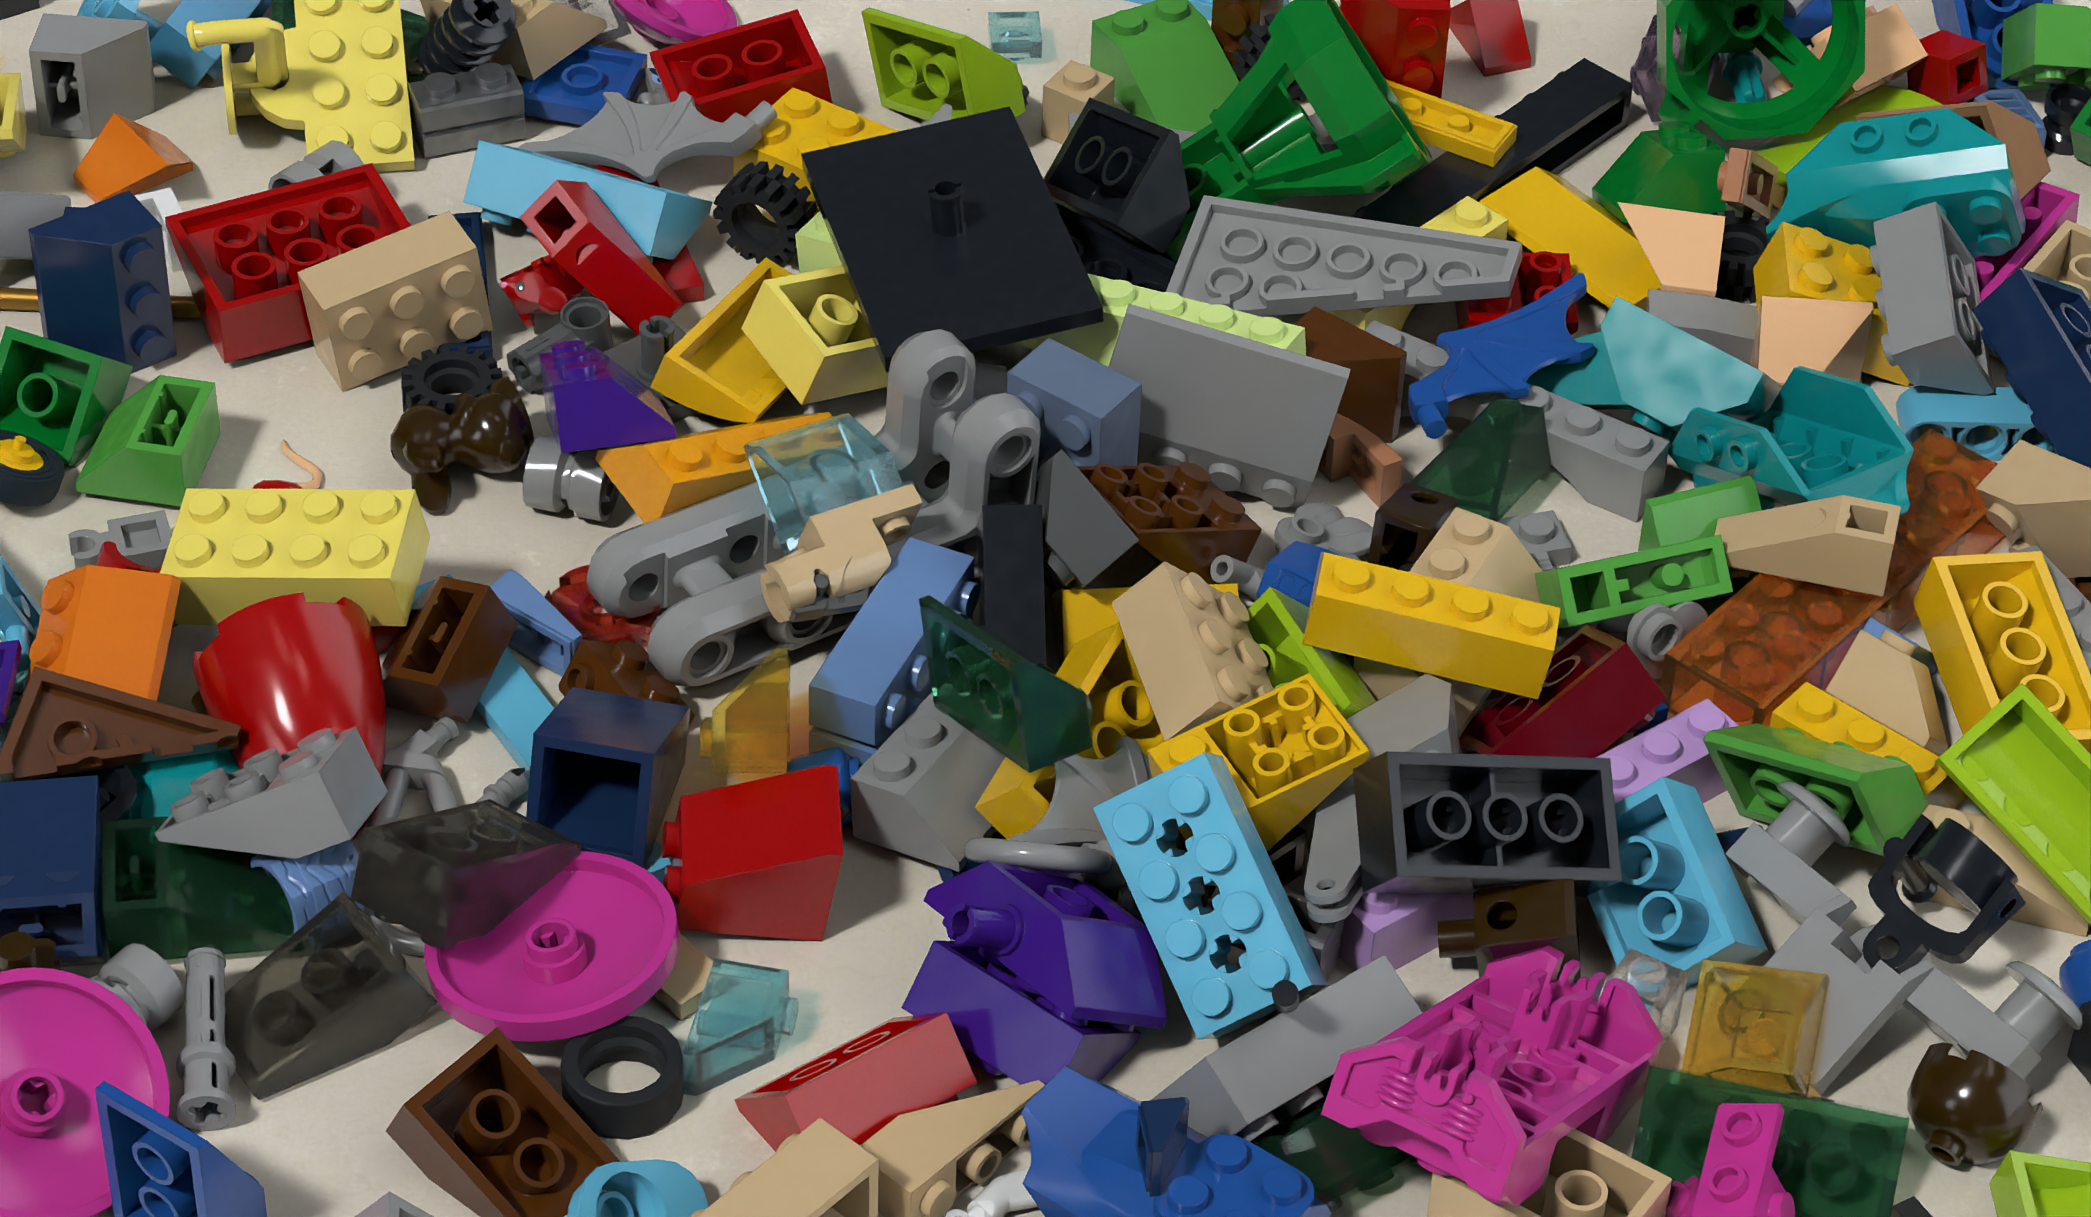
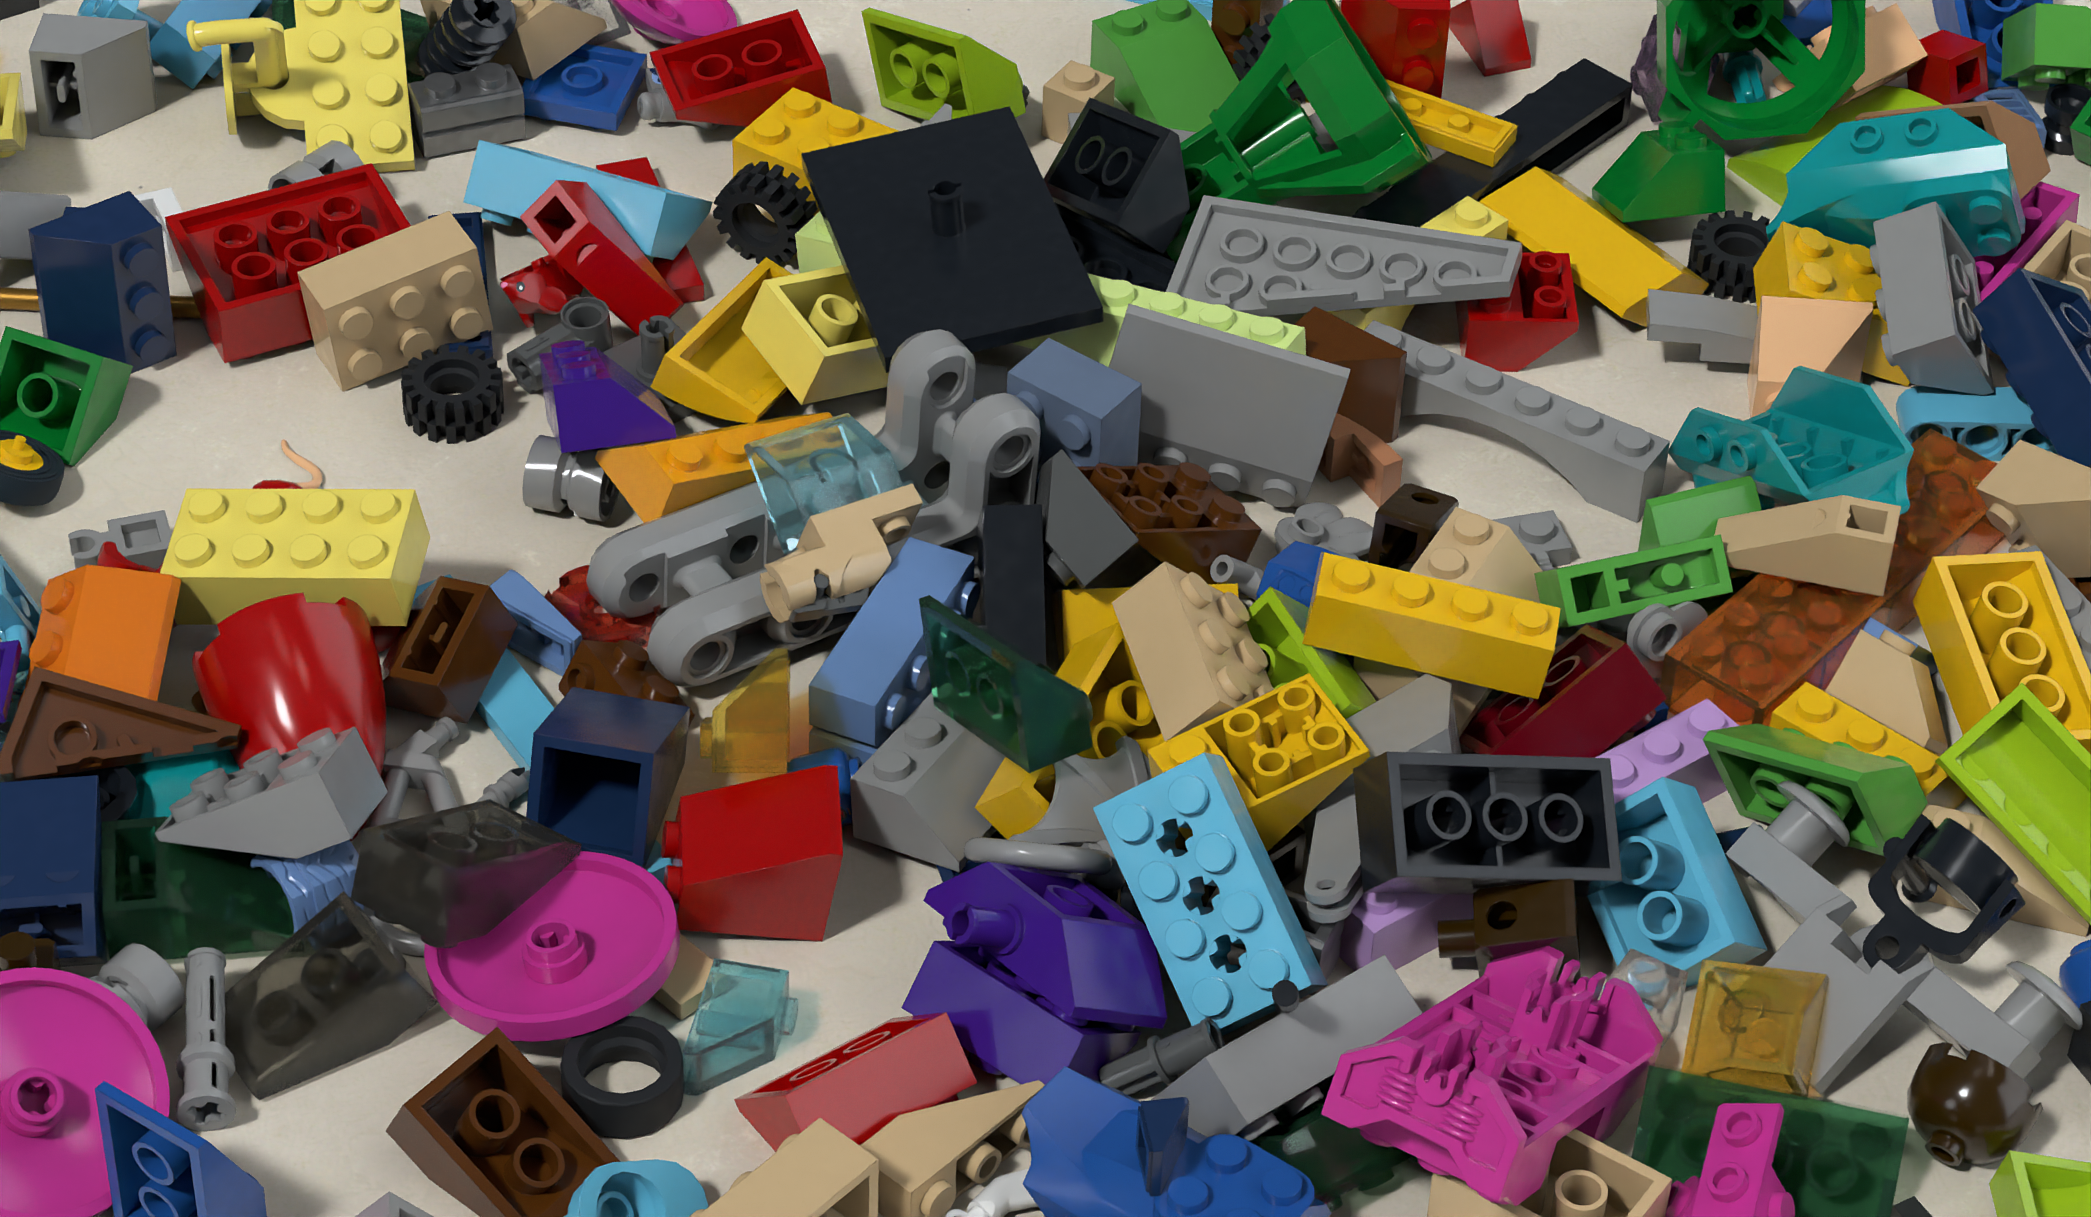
orange slope [73,113,193,203] -> none
bright green slope [75,375,221,507] -> none
dark brown animal [390,377,534,515] -> none
light grey animal [518,91,777,183] -> none
clear light blue plate [988,11,1042,61] -> none
blue animal [1408,273,1595,439] -> none
clear green slope [1409,399,1551,522] -> none
teal slope [1526,296,1782,441] -> none
light nougat slope [1617,202,1725,297] -> none
nougat hinge [1717,147,1786,219] -> none
none -> dark grey axle [1099,1017,1225,1096]

